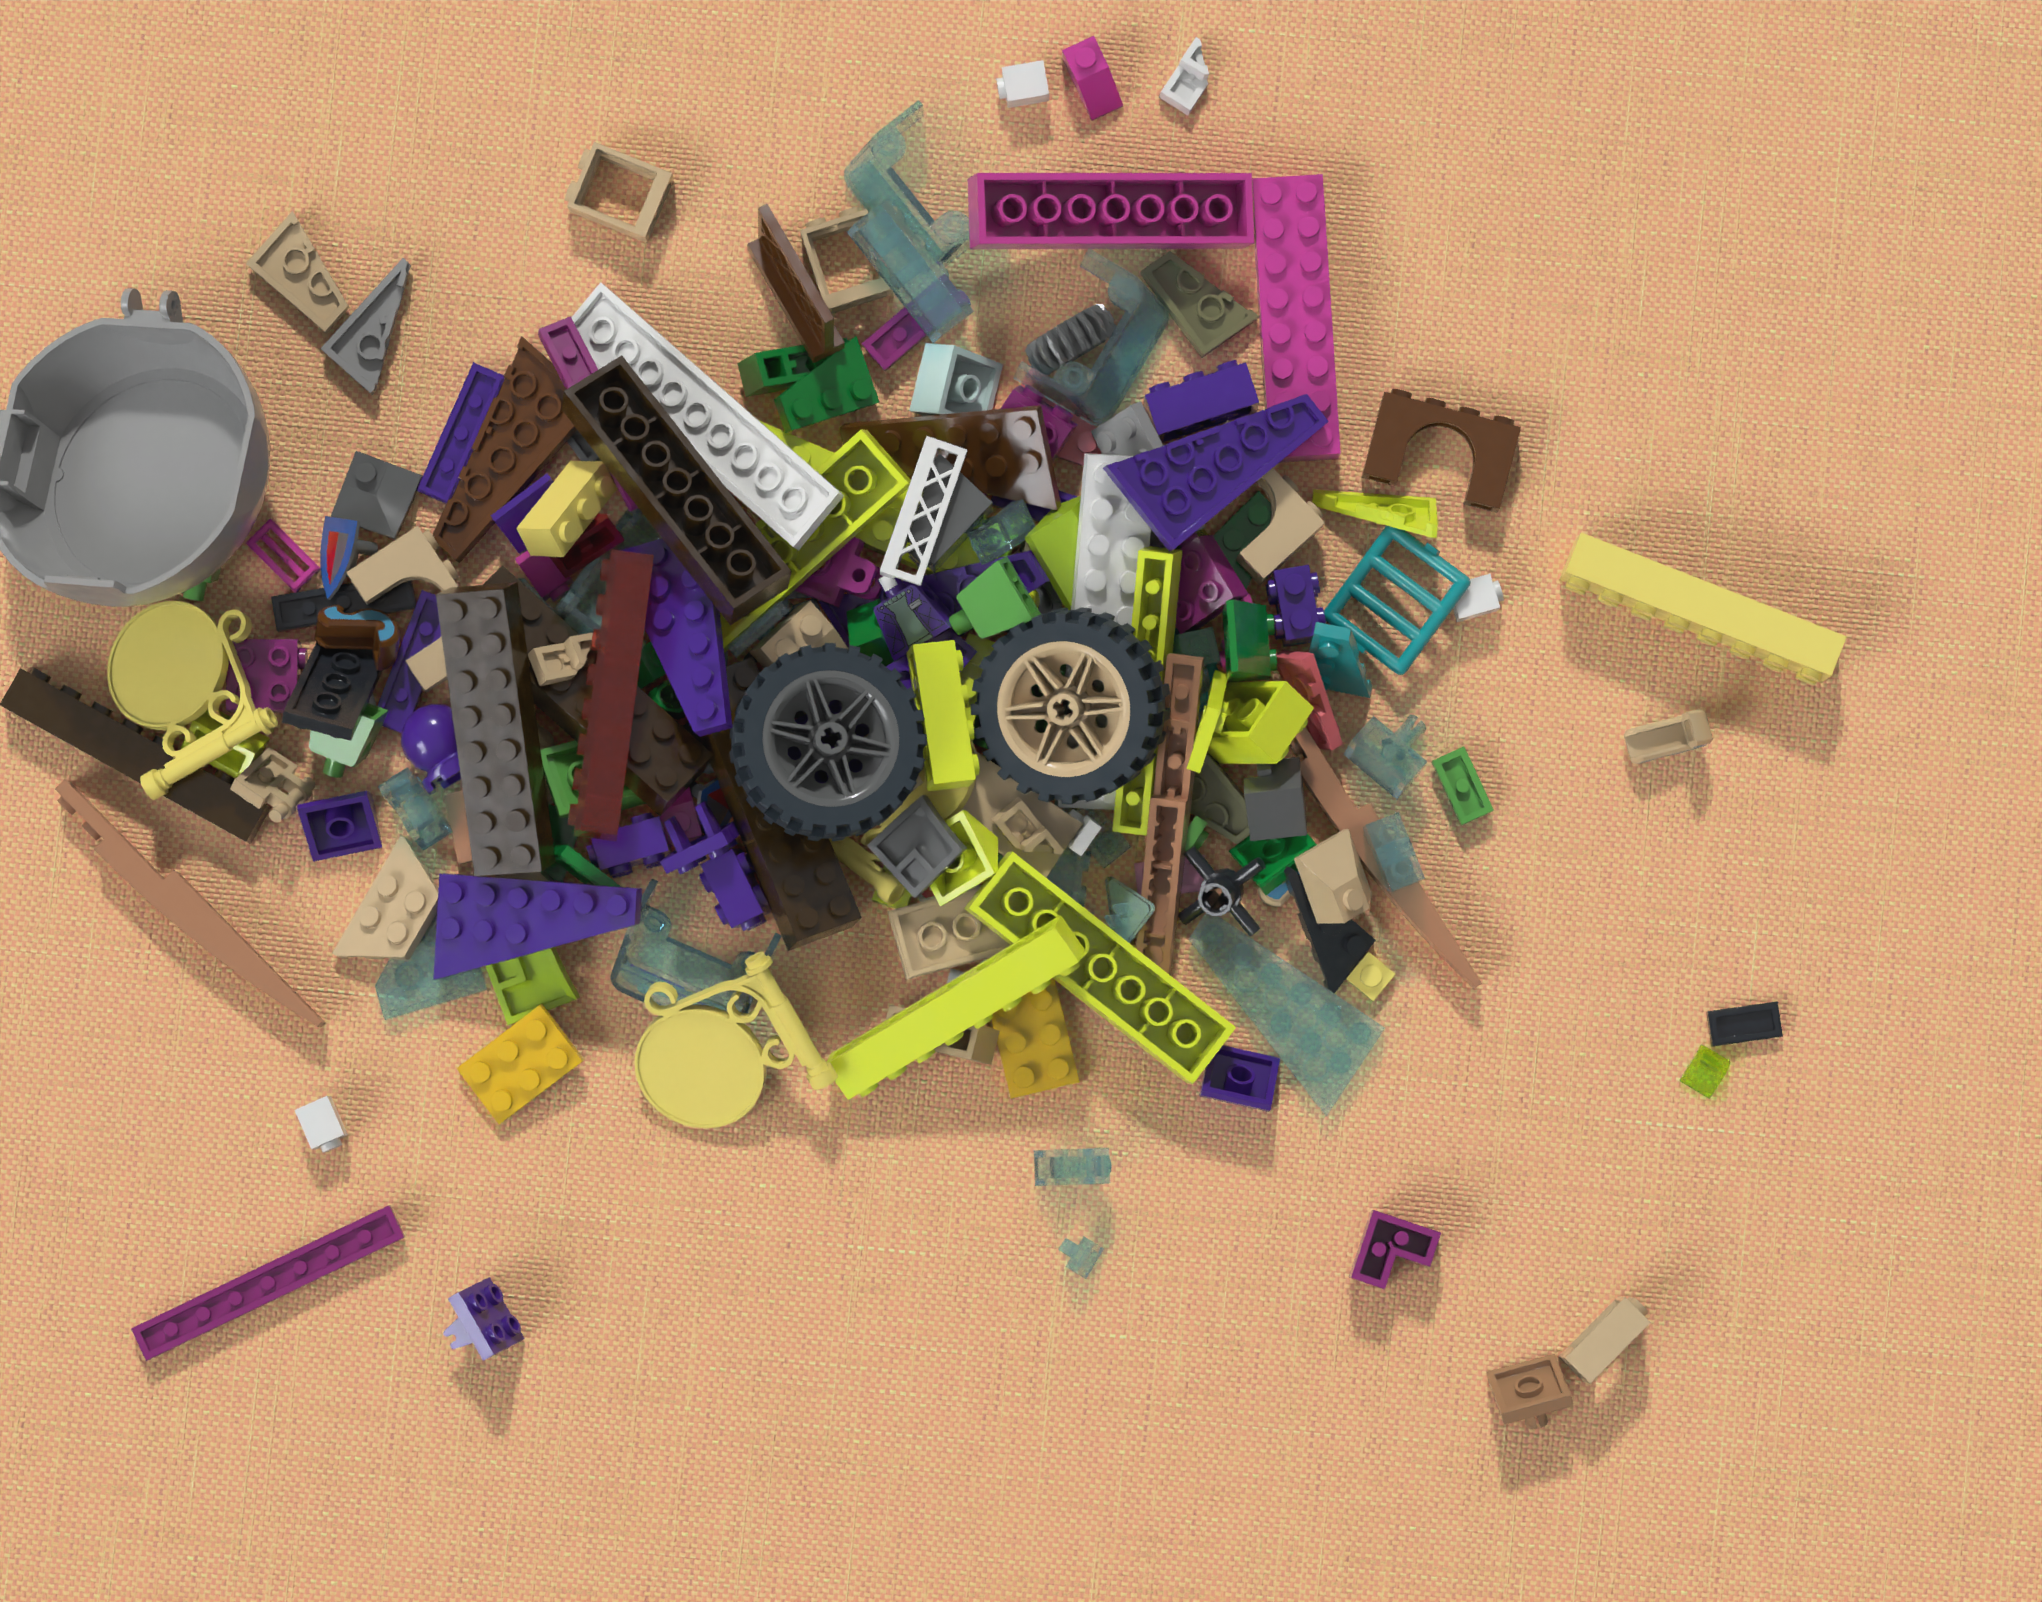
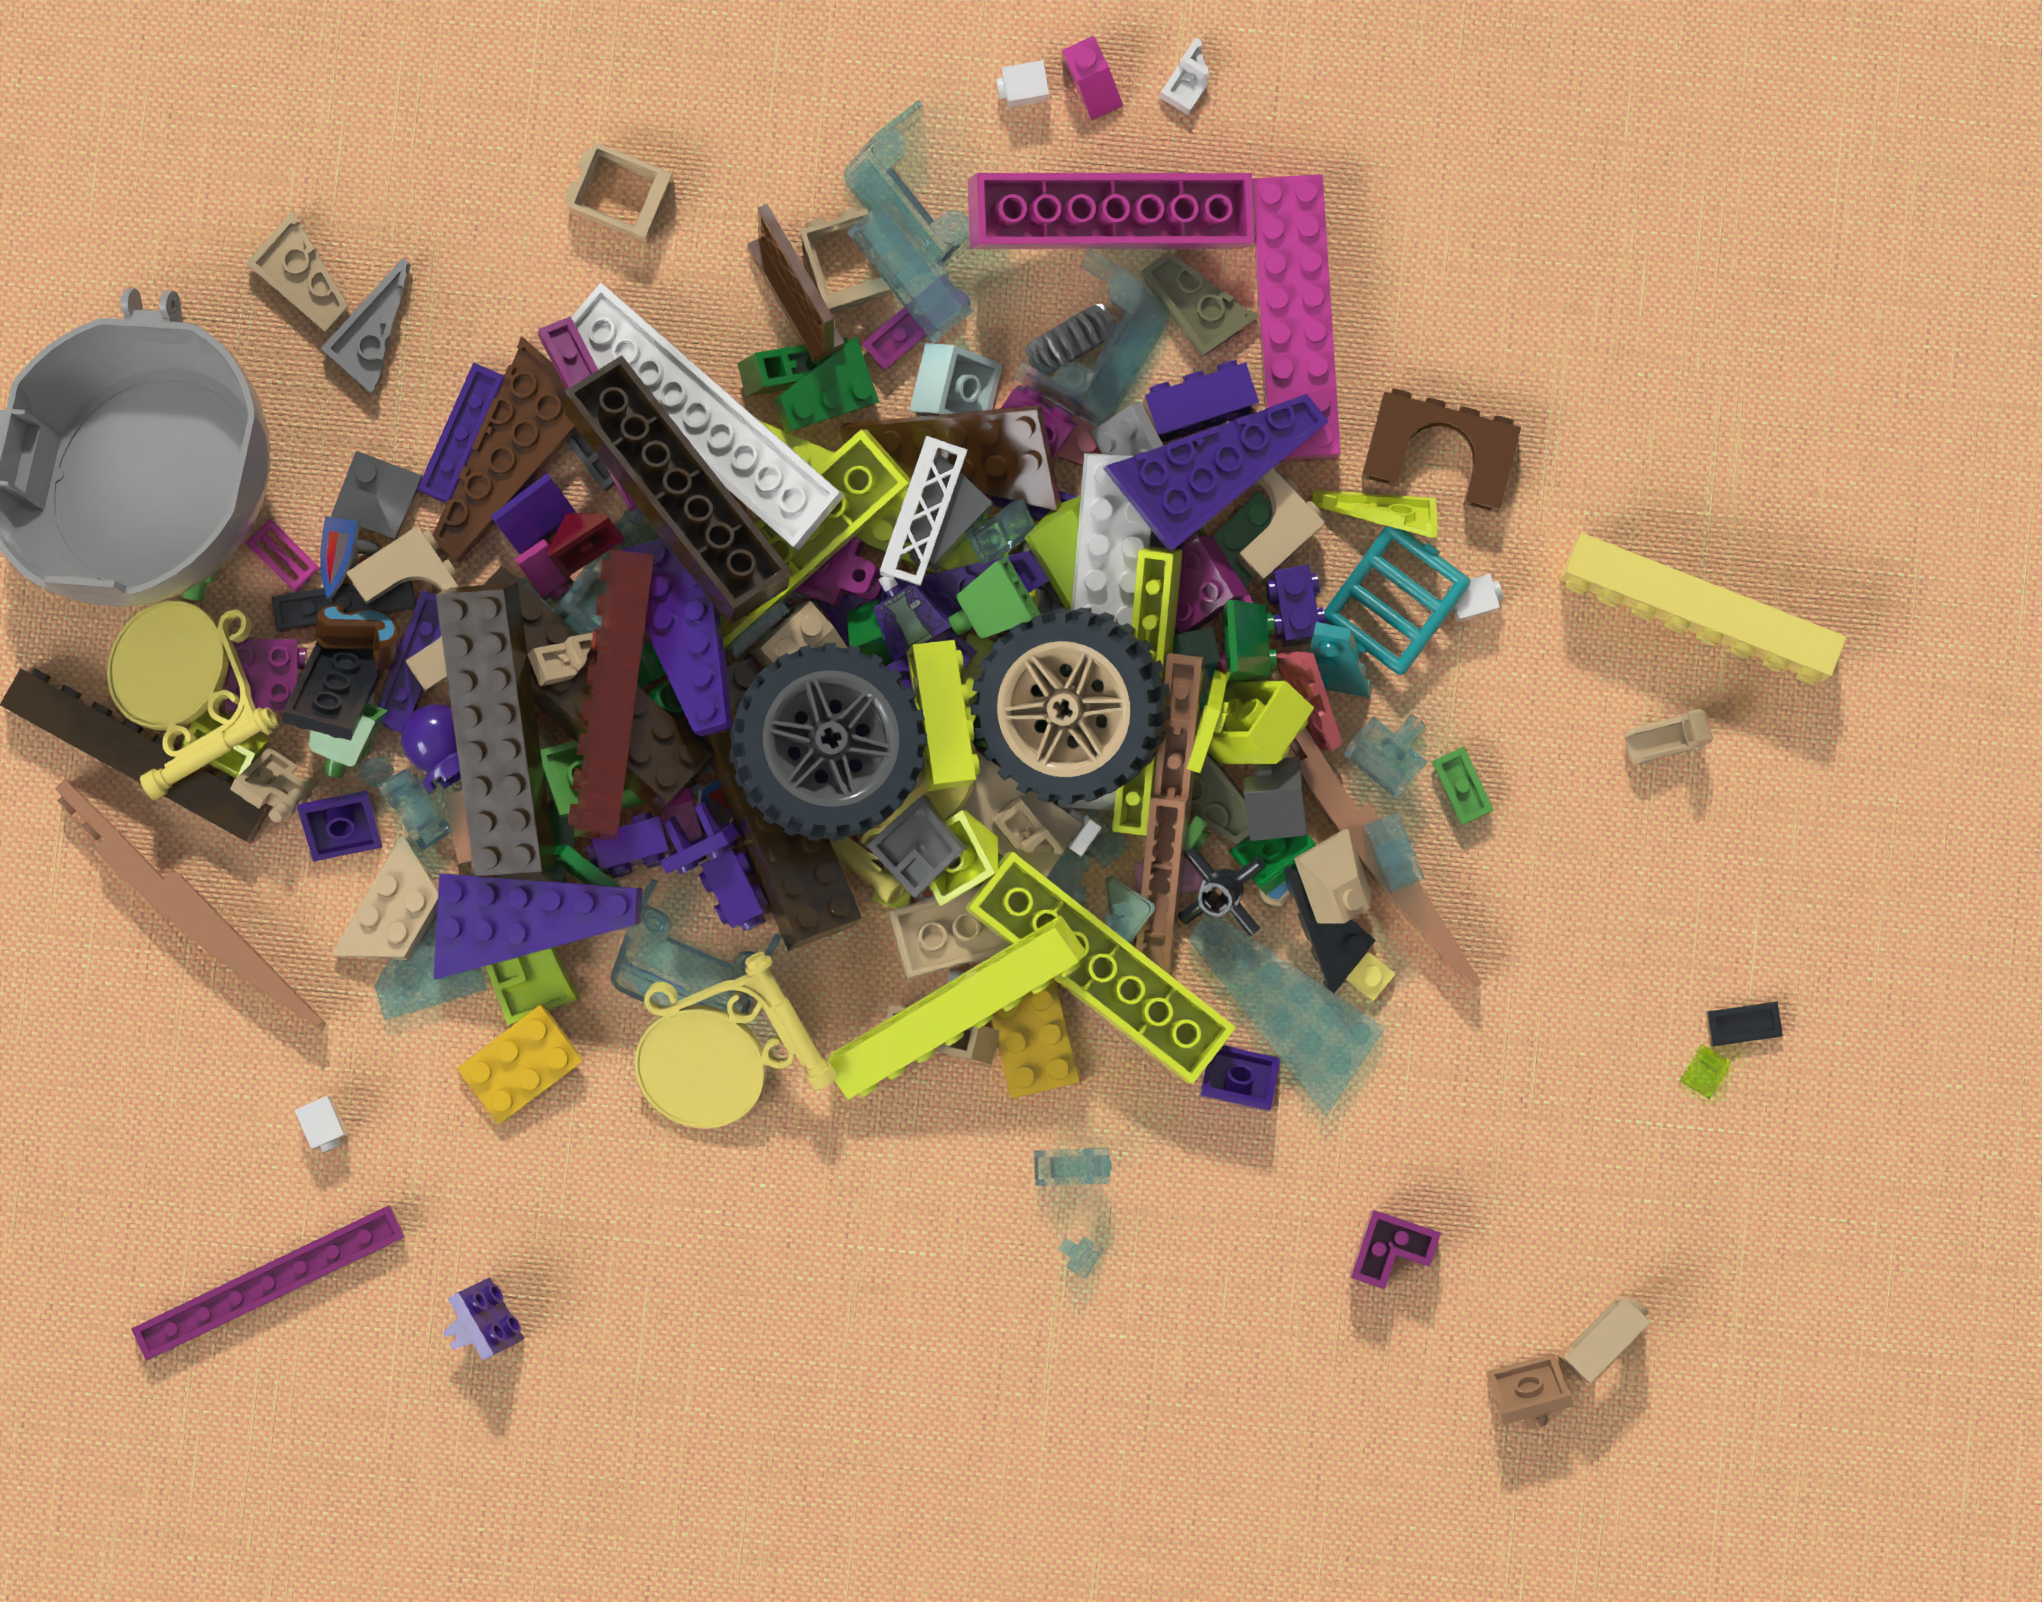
light yellow brick [516,460,617,557] -> none
none -> clear light blue plate [359,757,394,787]

